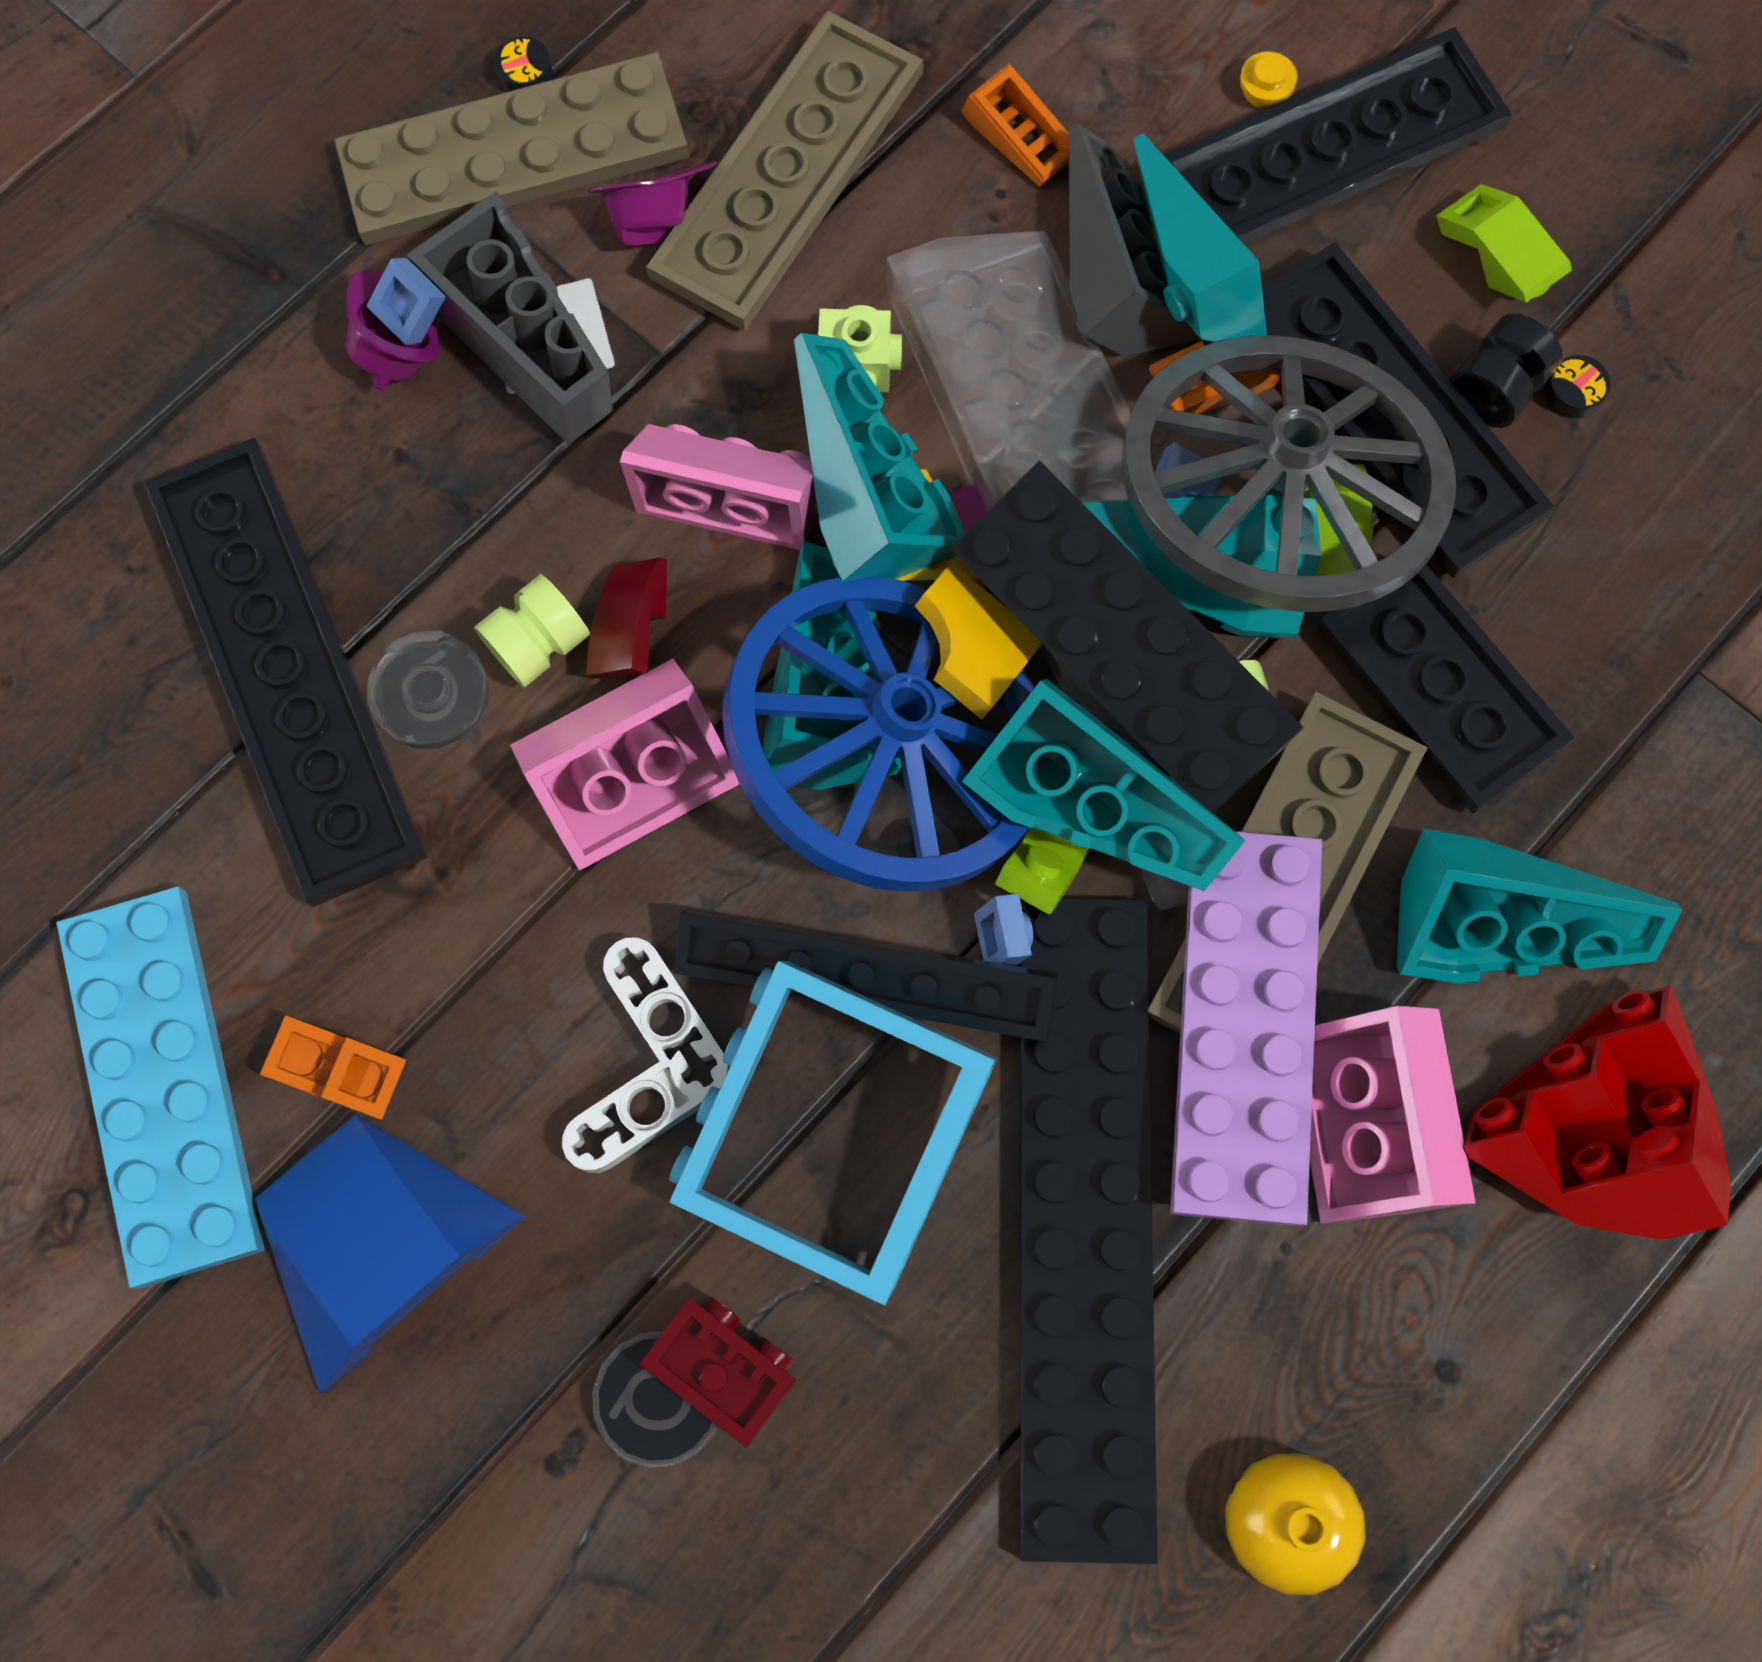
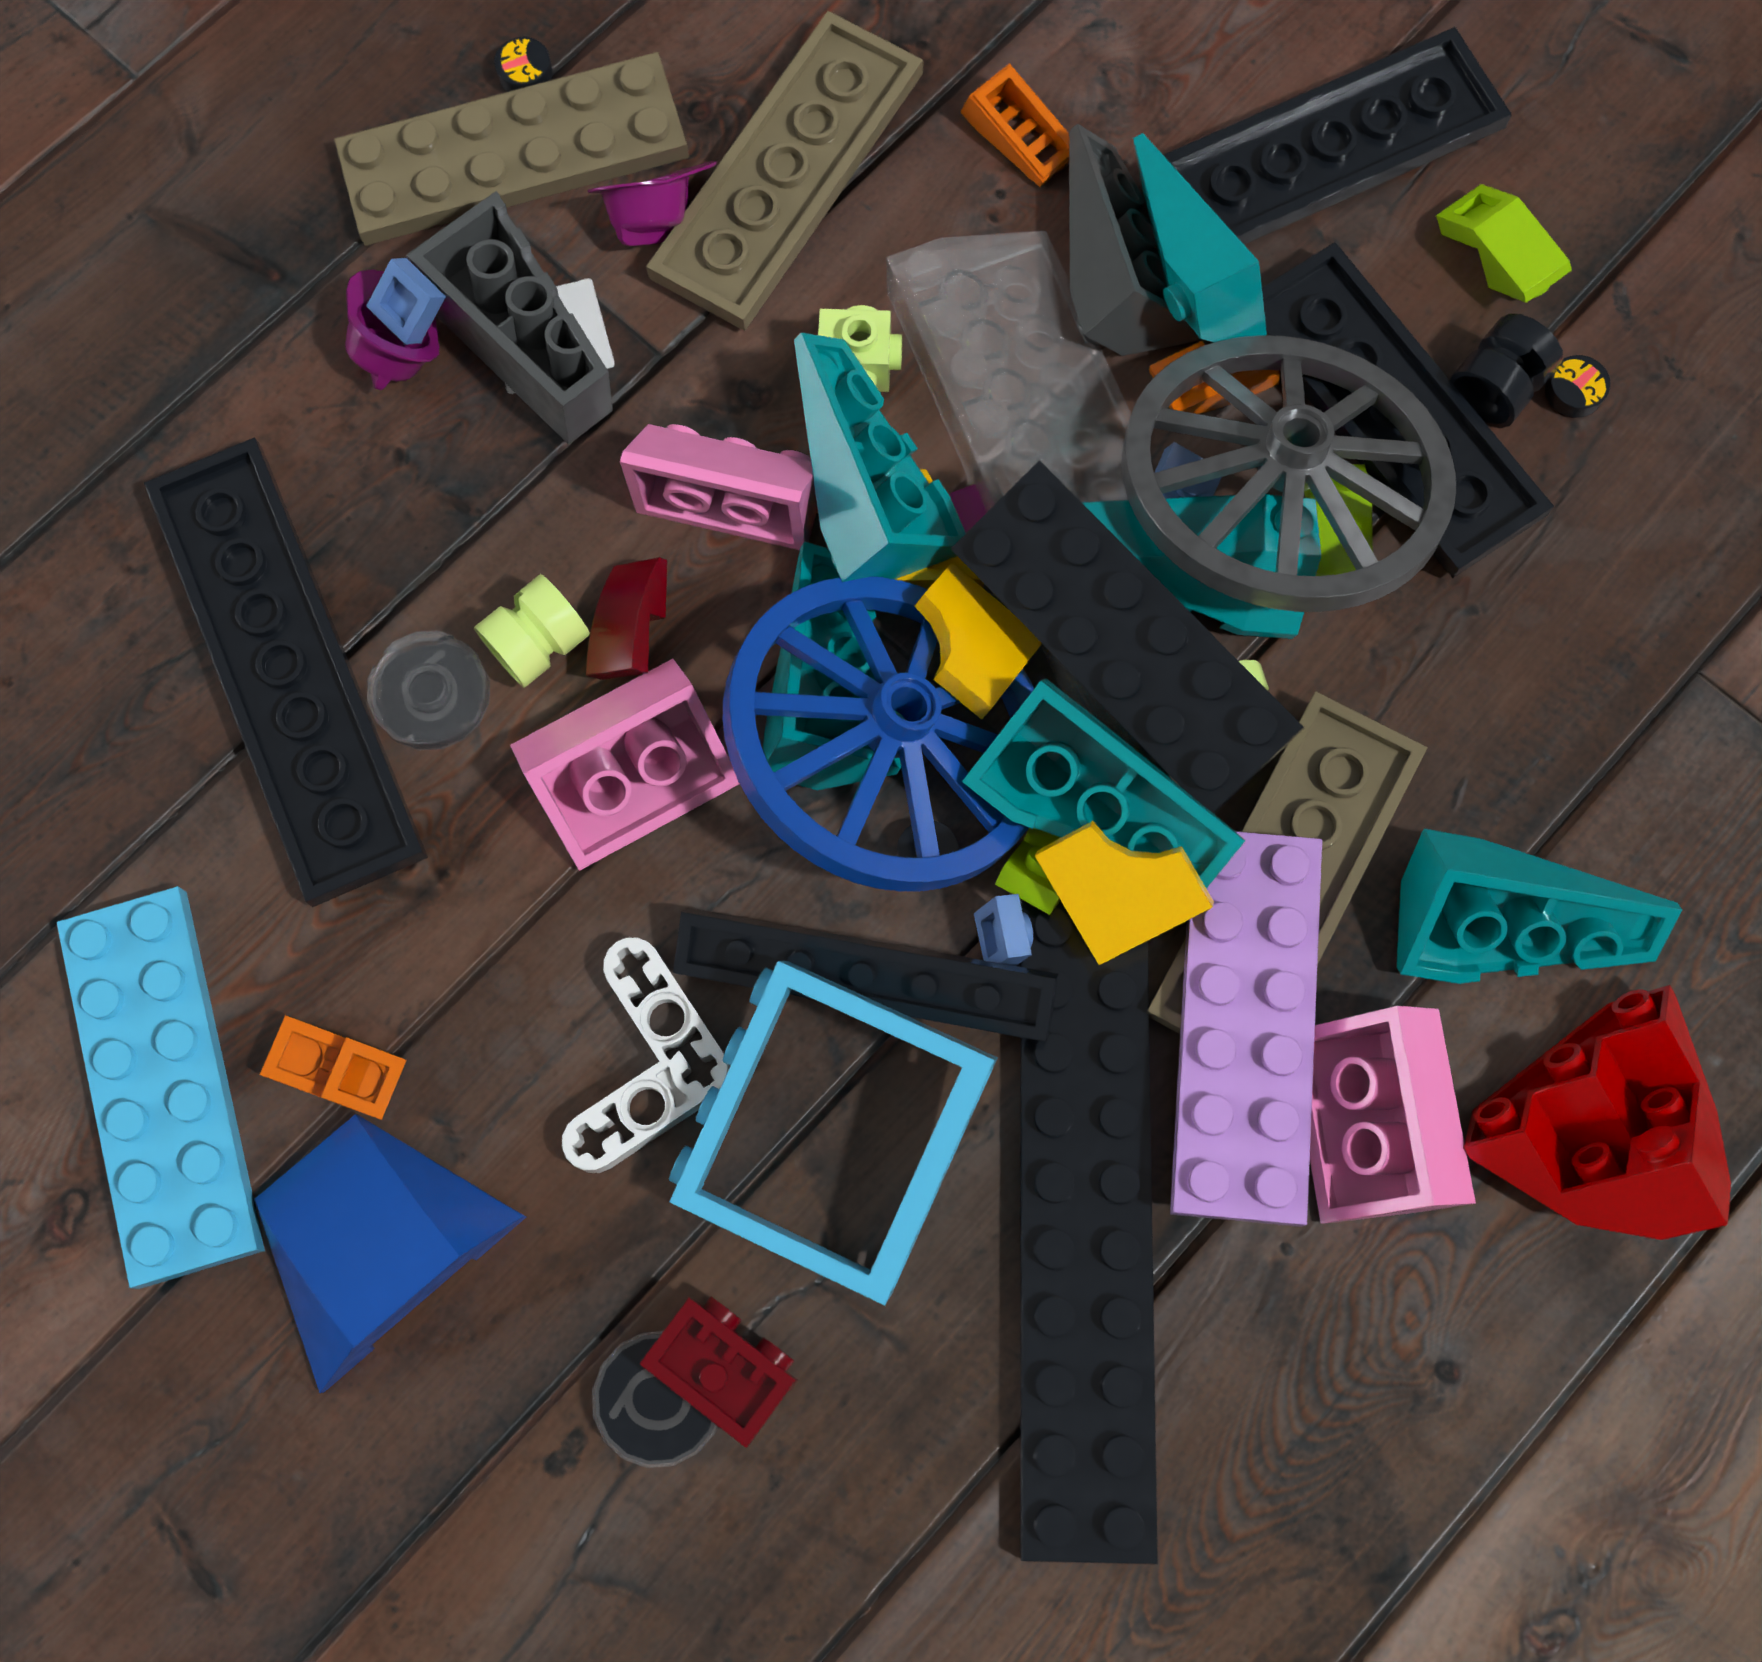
yellow cylinder [1225,1453,1365,1595] -> none
yellow plate [1240,52,1297,109] -> none
black plate [1316,564,1575,815] -> none
none -> yellow tile [1035,821,1214,965]

